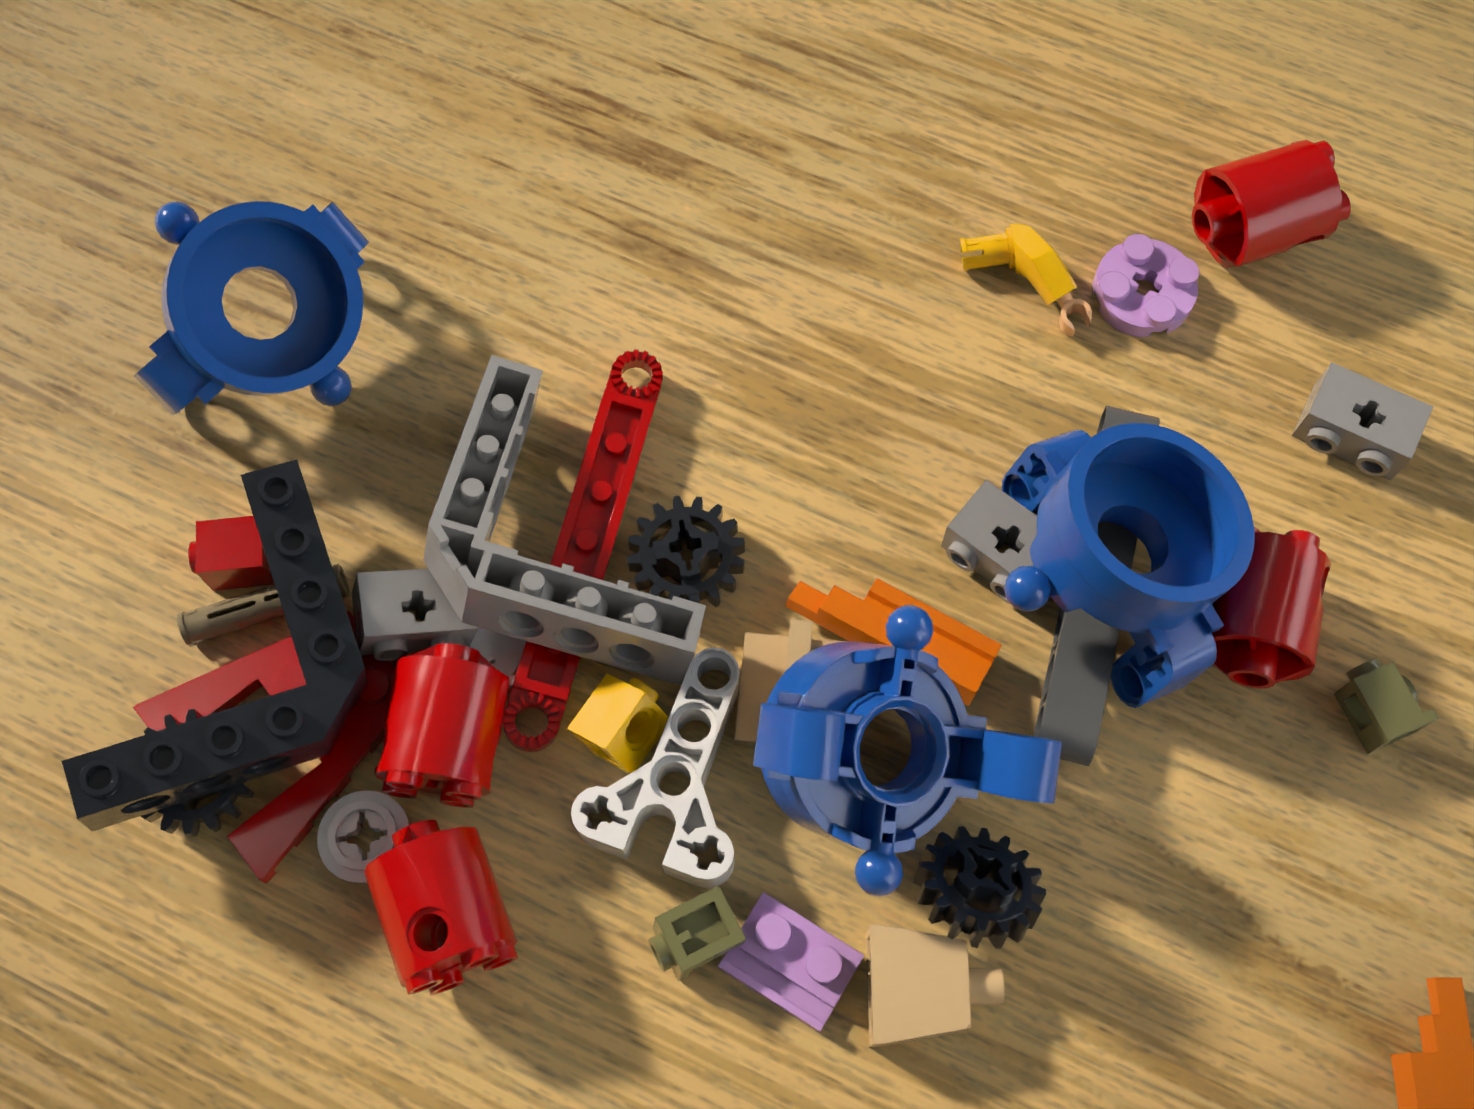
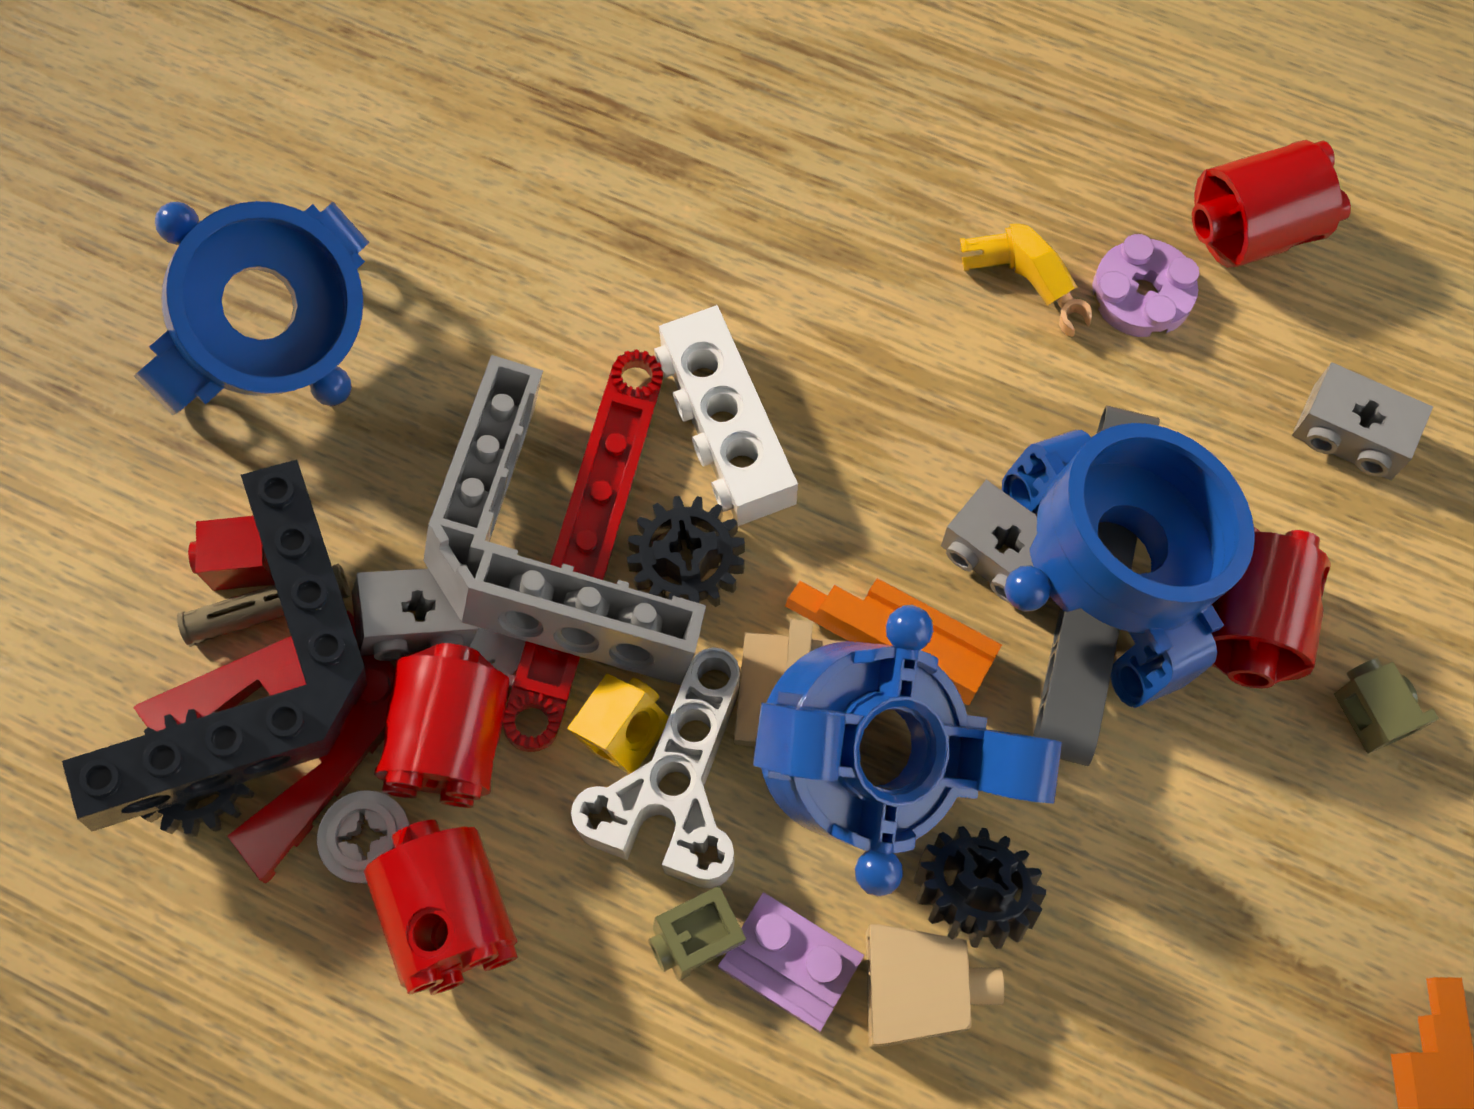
none -> white brick [654,305,798,526]

